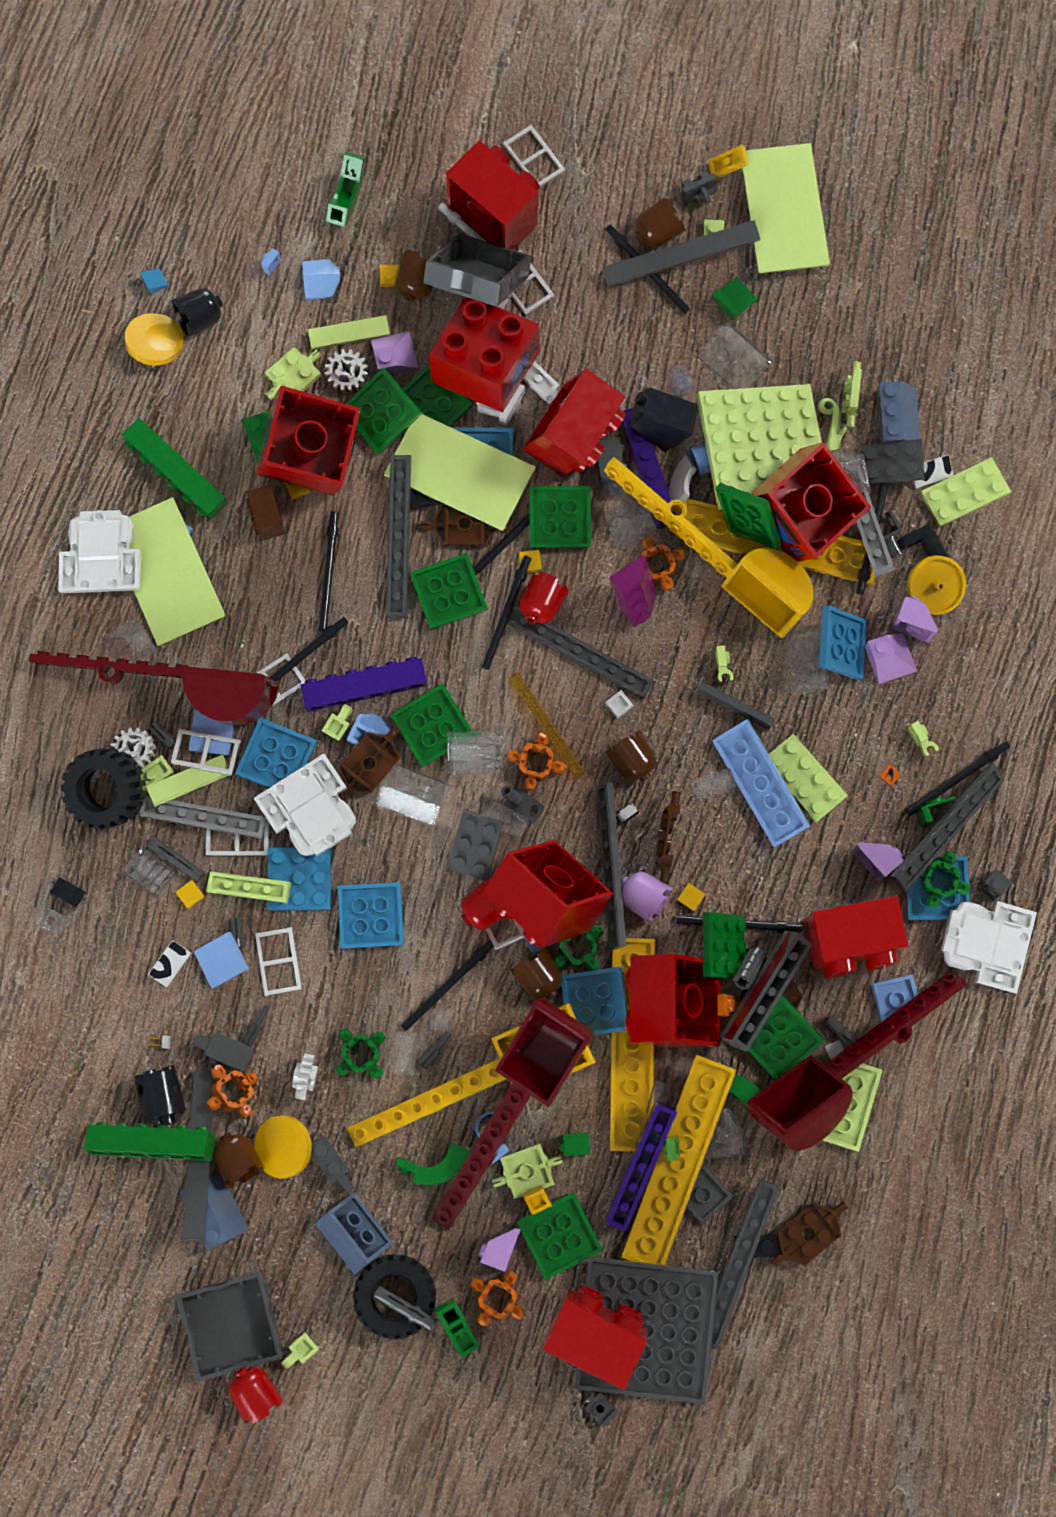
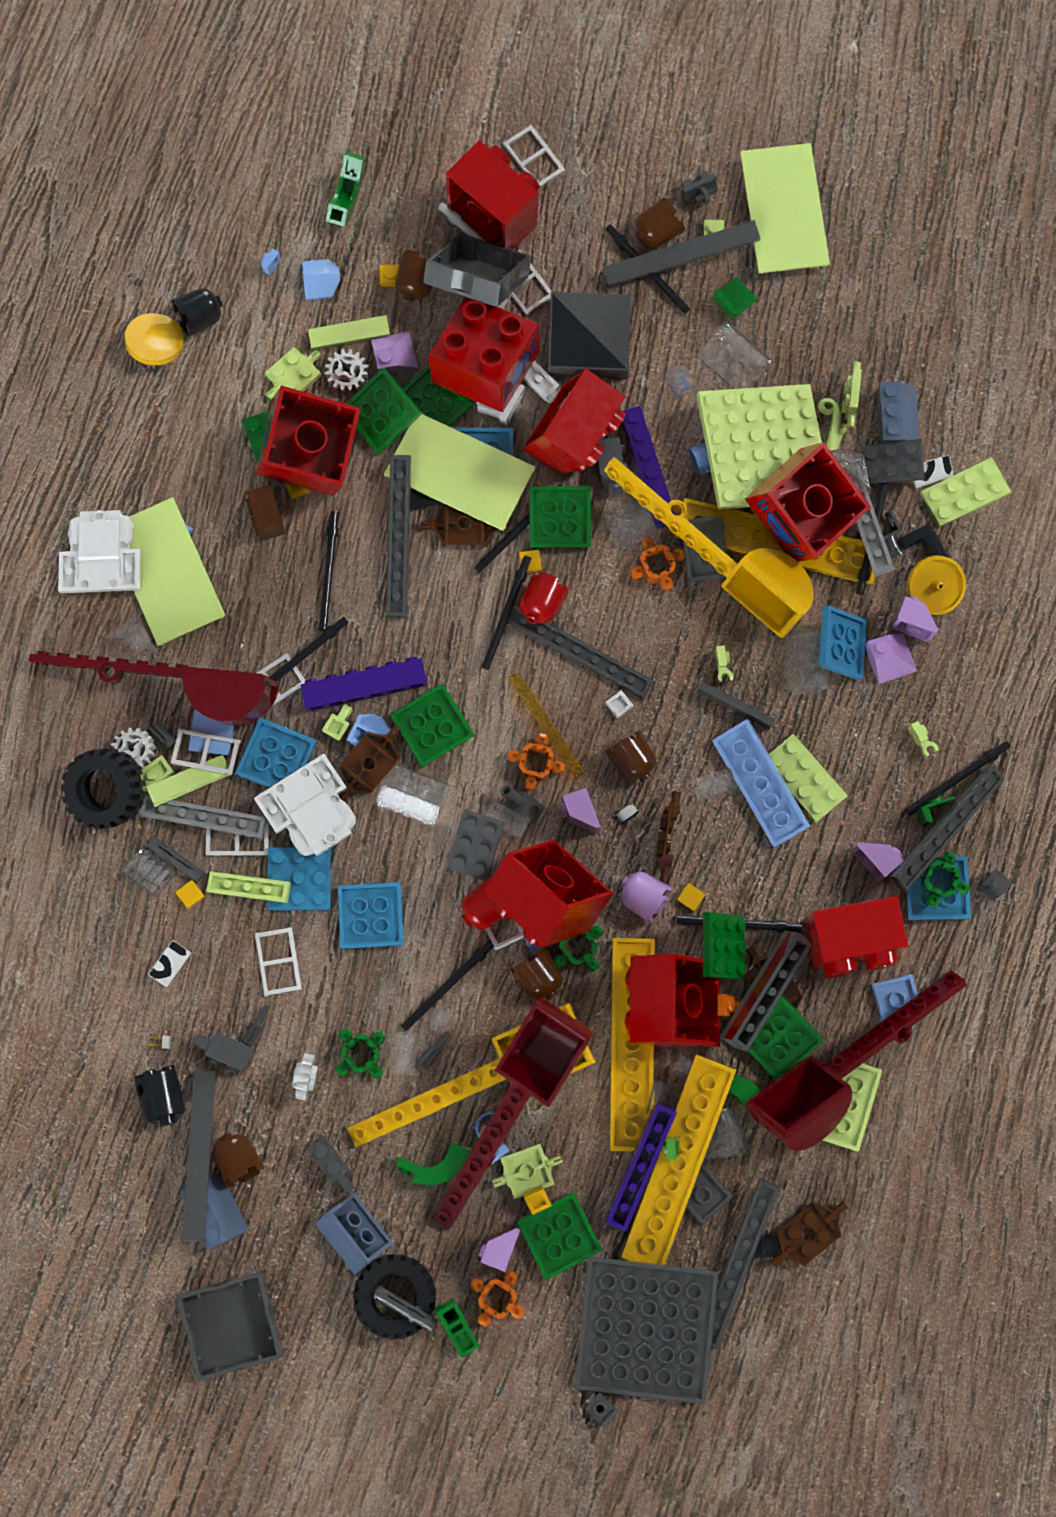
clear piece [35,877,89,935] -> none
green brick [83,1122,216,1161] -> none
green brick [122,418,228,520] -> none
dark azure slope [140,269,168,294] -> none
light blue tile [194,932,249,989] -> none
orange piece [205,1064,258,1119] -> none
dark grey piece [229,918,243,948] -> none
red cylinder [229,1367,283,1424] -> none
yellow piece [254,1115,312,1179] -> none
yellowish green plate [281,1332,319,1370] -> none
green plate [410,553,488,630] -> none
clear slope [447,730,503,775] -> none
red brick [543,1284,647,1390] -> none
green brick [559,1132,590,1156] -> none
dark azure plate [561,967,628,1035] -> none
dark grey tile [596,782,626,950] -> none
magenta slope [609,555,657,627] -> none
black slope [630,388,698,452] -> none
white tile [669,455,697,503] -> none
yellow plate [708,145,749,179] -> none
green plate [715,483,782,550] -> none
dark grey axle [733,947,766,989] -> none
dark grey axle [823,1014,858,1047] -> none
white sticker [825,1040,844,1059] -> none
orange sticker [880,764,902,786] -> none
white piece [940,901,1037,994] -> none
none -> tile [548,292,631,379]
none -> lavender slope [559,788,601,834]
none -> dark grey tile [683,516,726,582]

